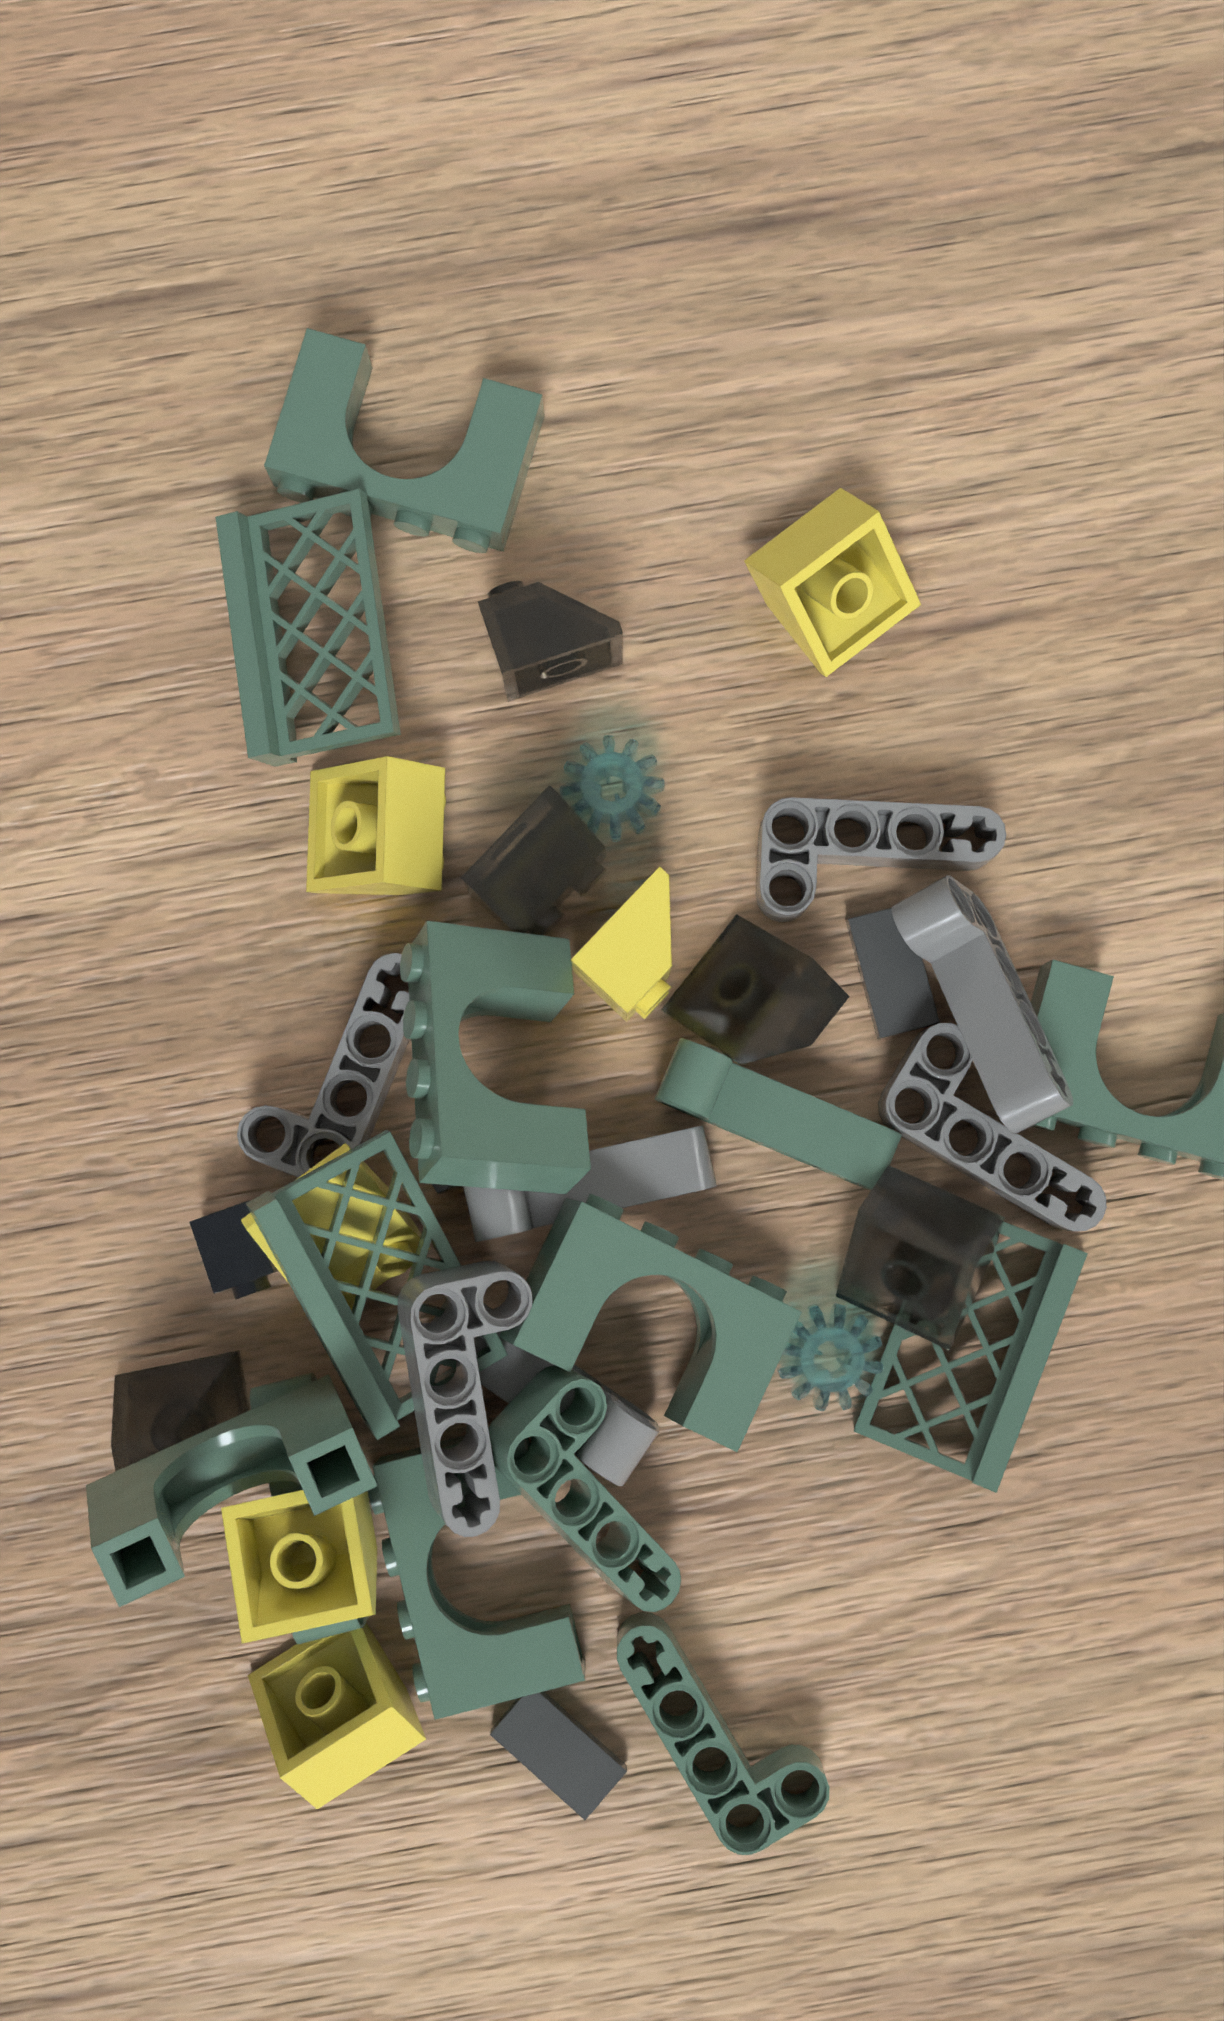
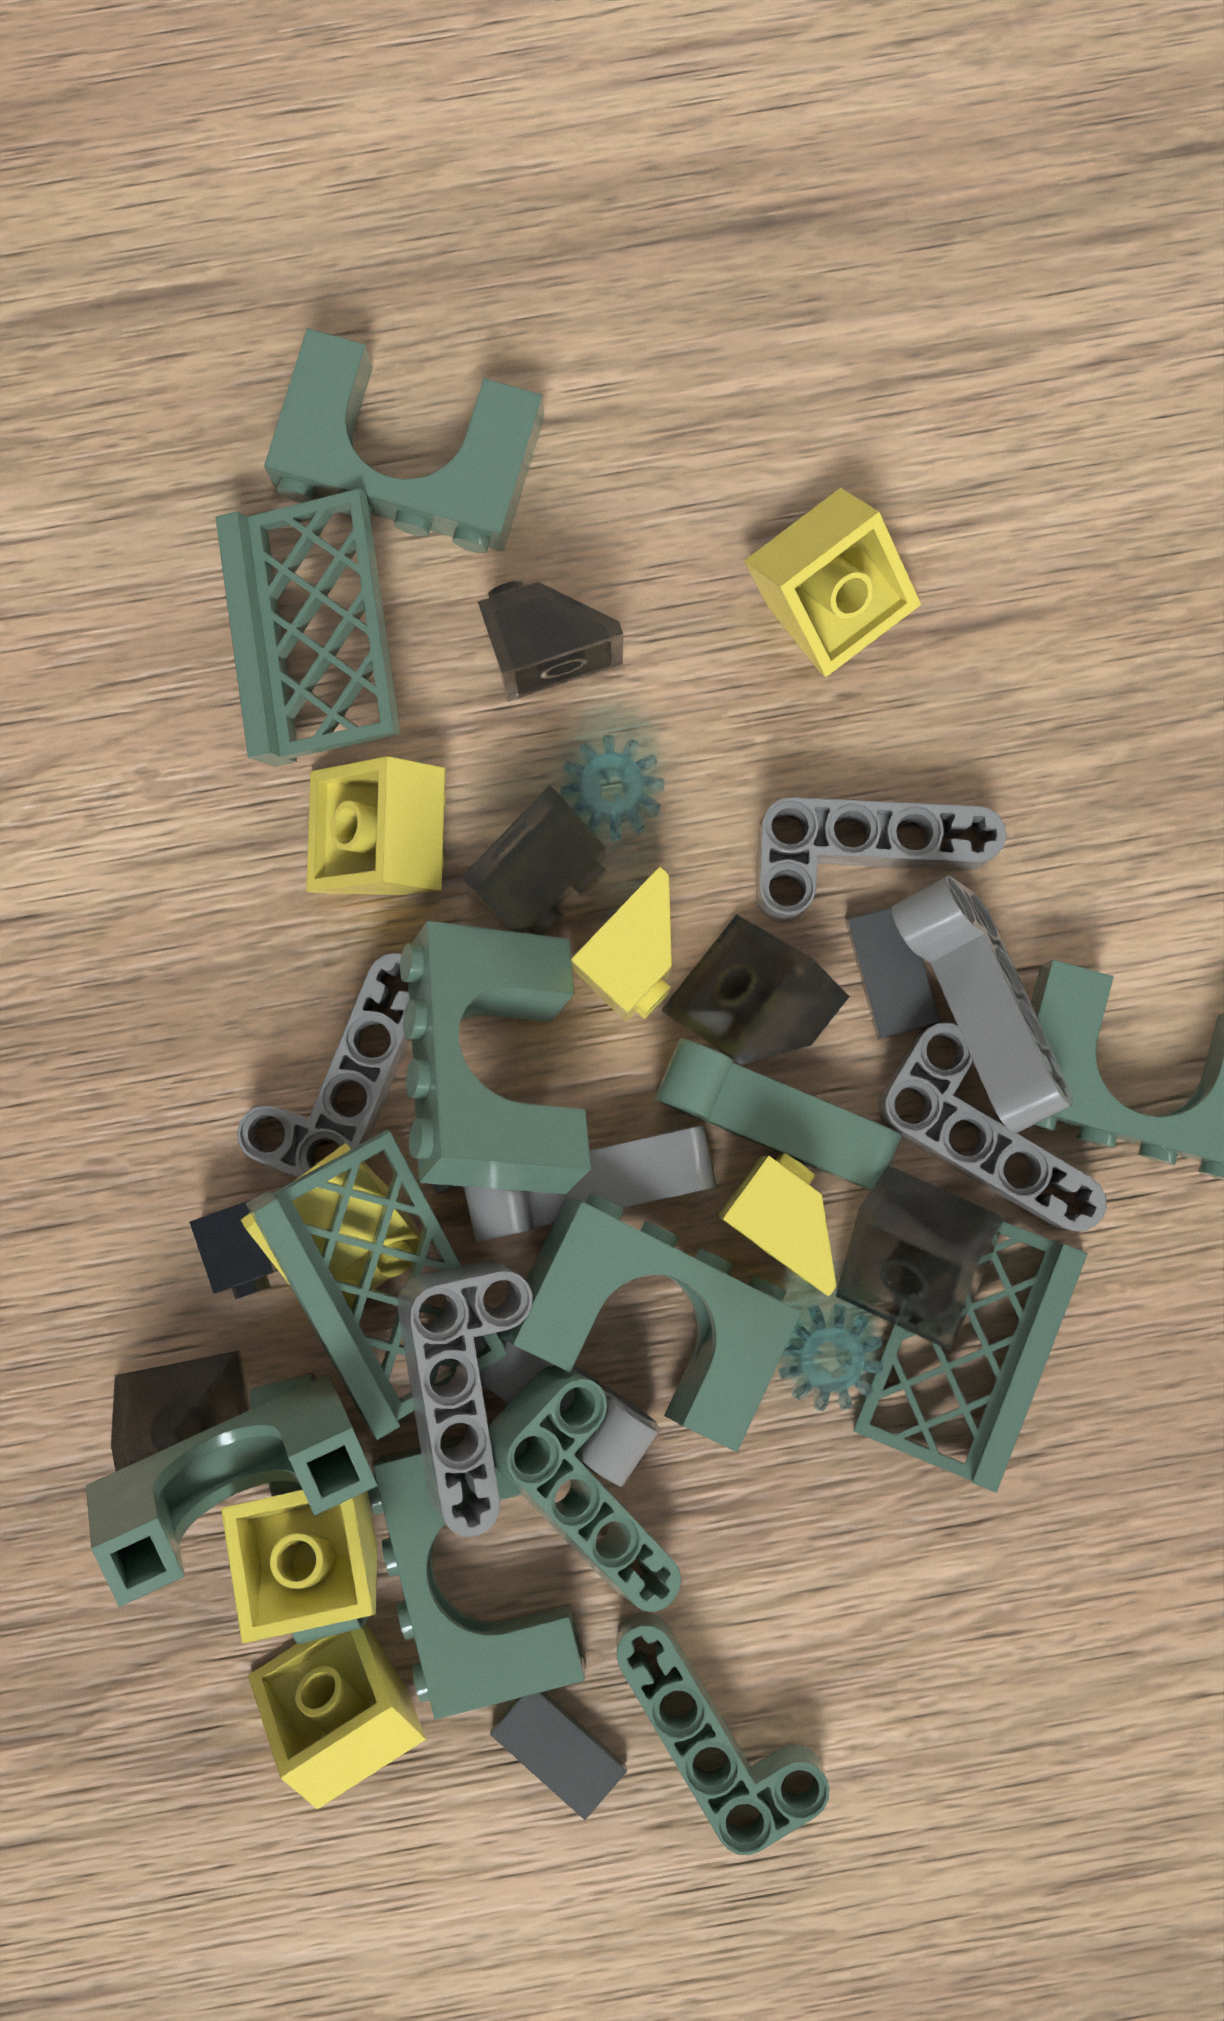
none -> light yellow slope [717,1153,837,1297]

